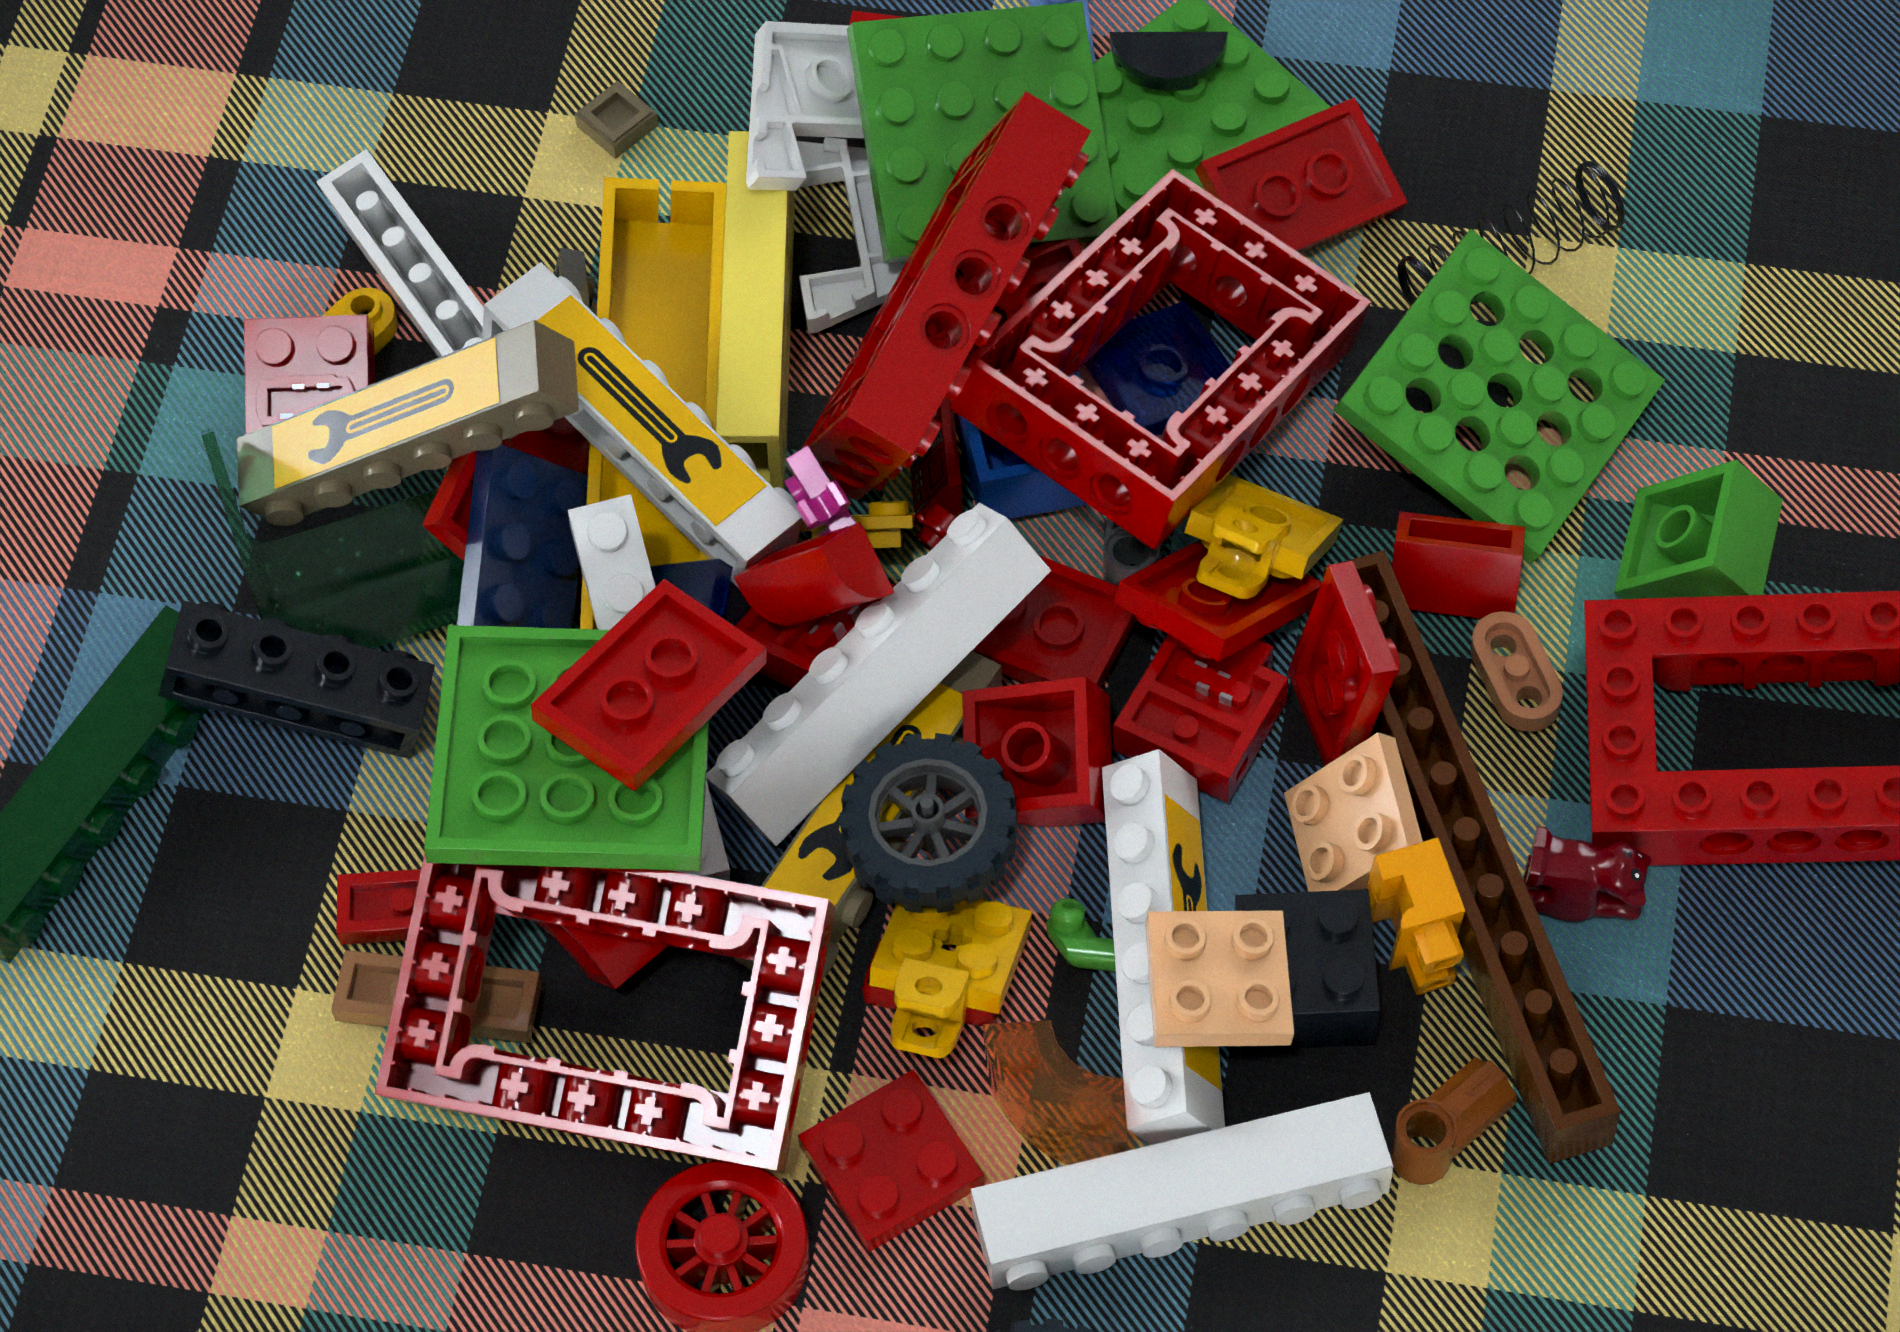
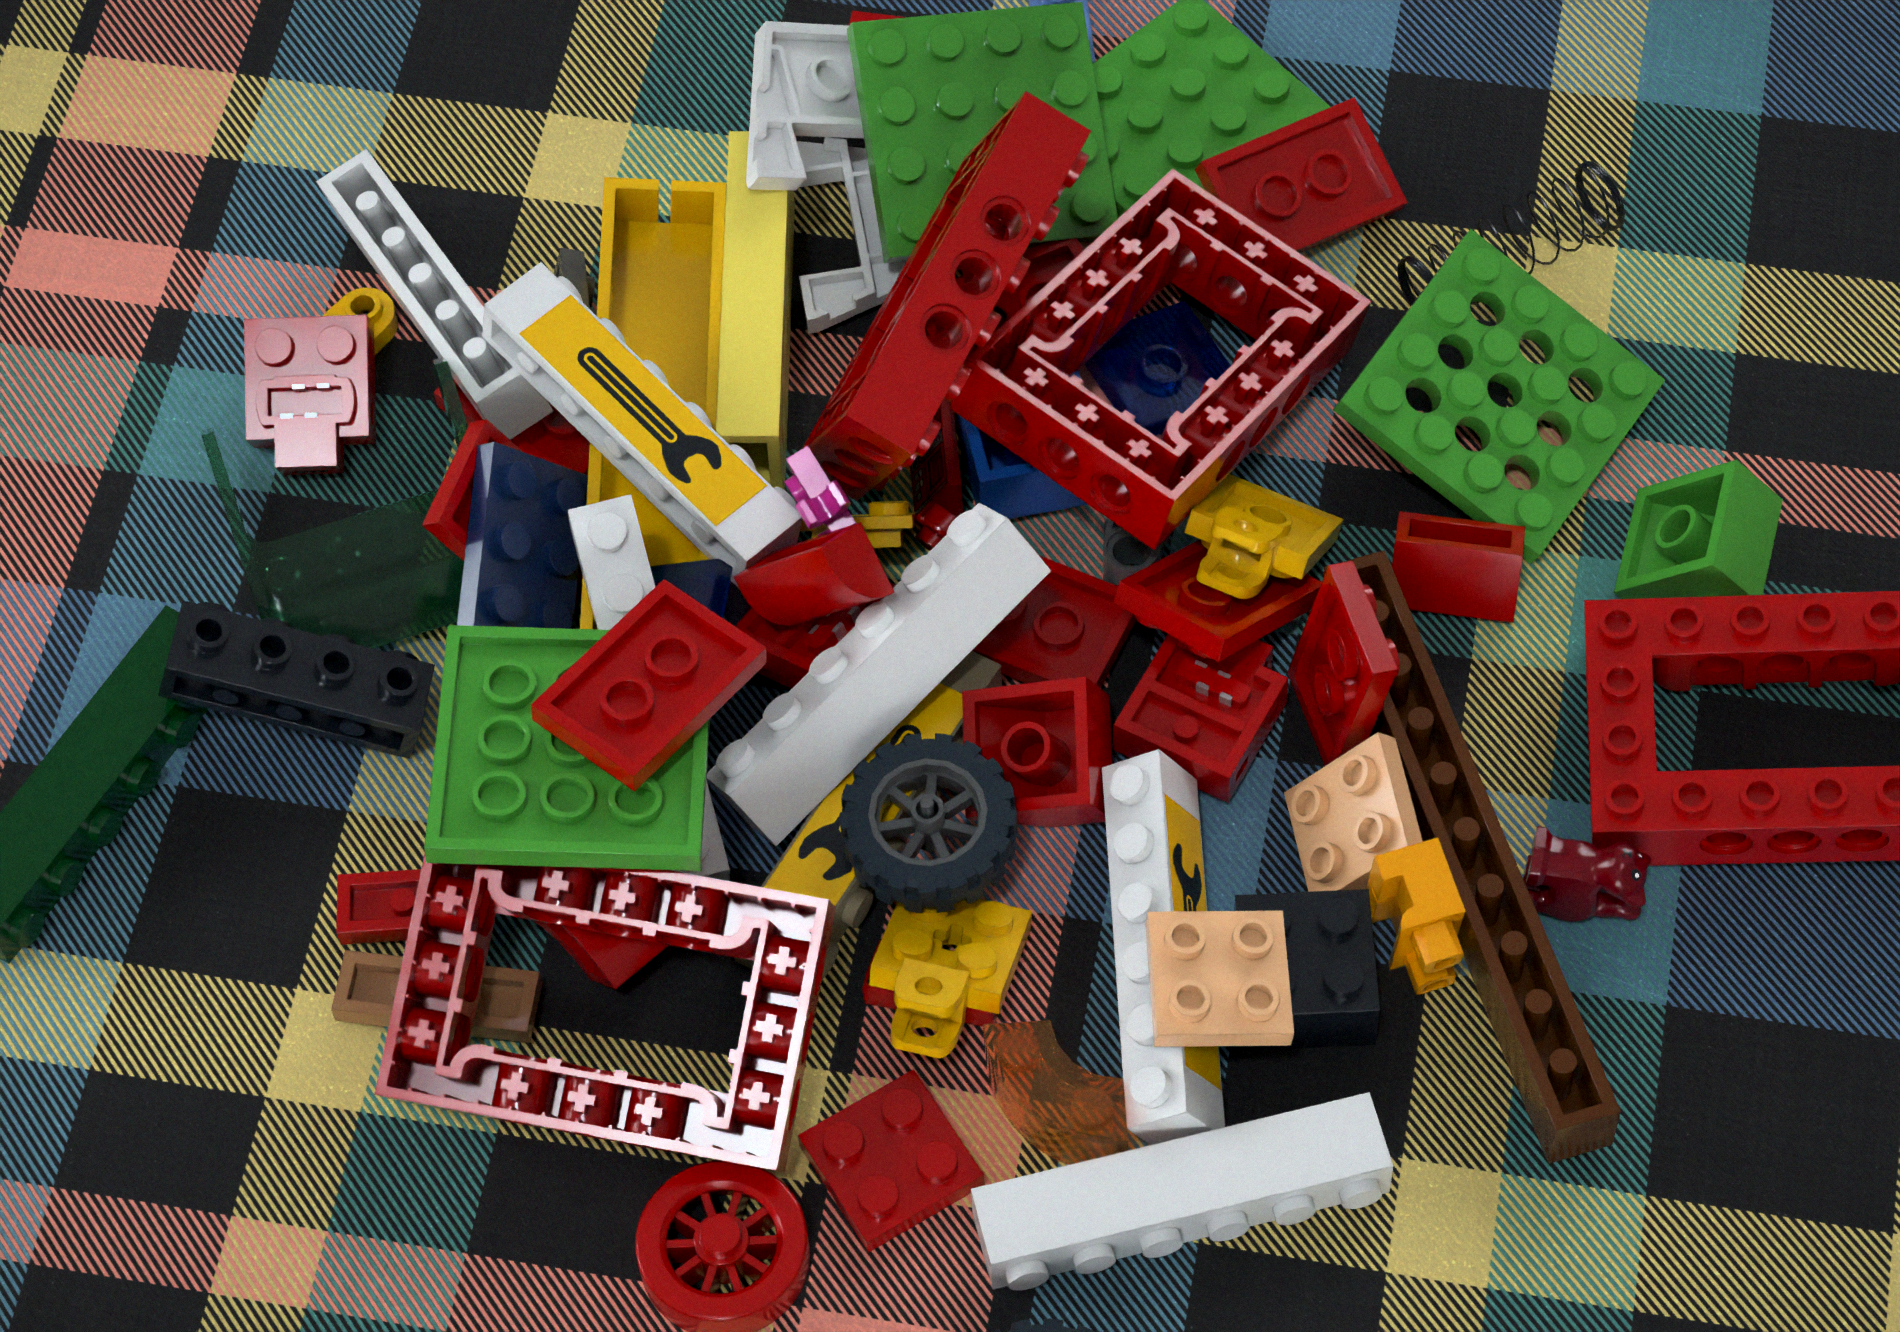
brick [237,320,579,526] -> none
dark tan tile [574,81,659,159] -> none
bright green arm [1046,898,1116,972] -> none
black tile [1110,32,1228,91] -> none
dark orange piece [1390,1057,1517,1185] -> none
nougat plate [1471,611,1563,732] -> none

